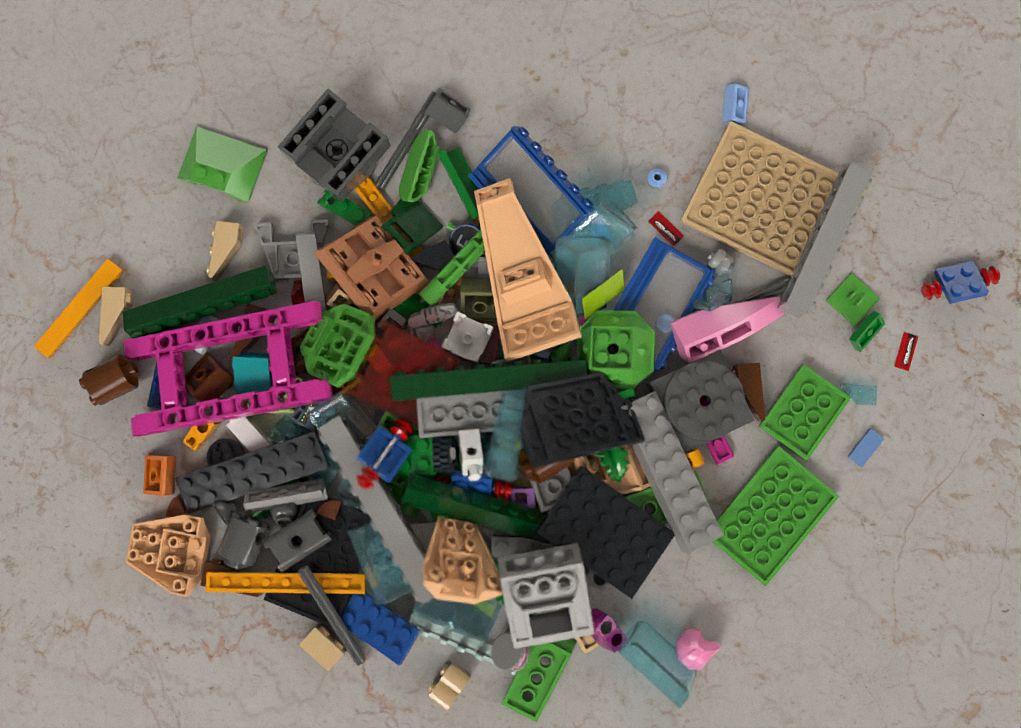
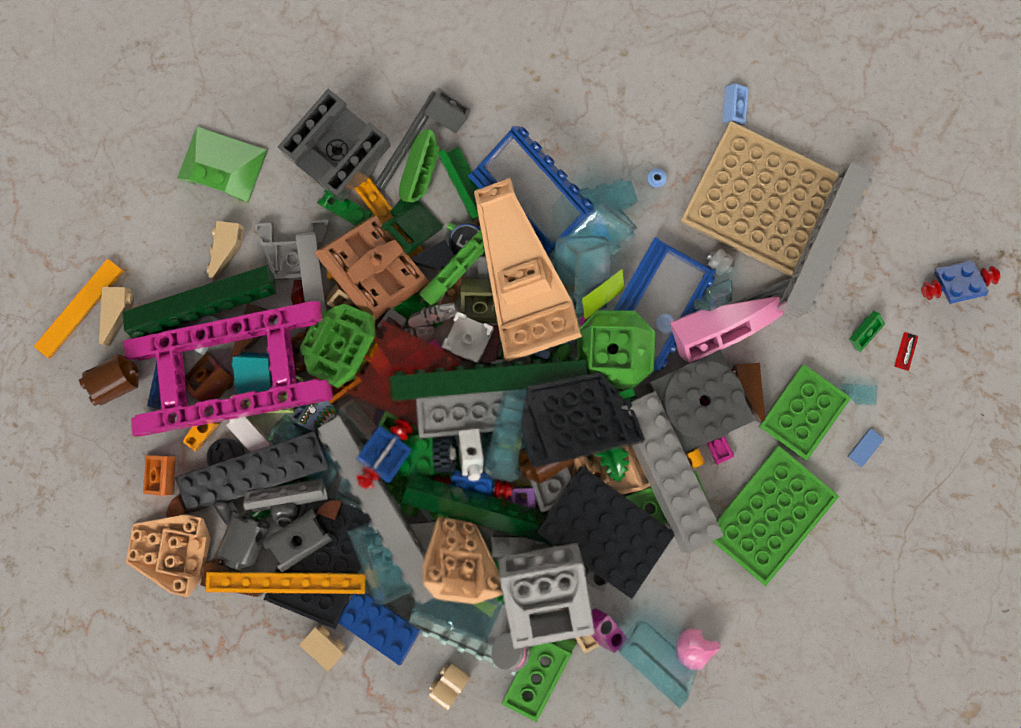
dark grey axle [298,566,366,666] -> none
clear light blue panel [307,392,353,430] -> none
sticker [648,211,684,246] -> none
bright green piece [826,273,880,326] -> none

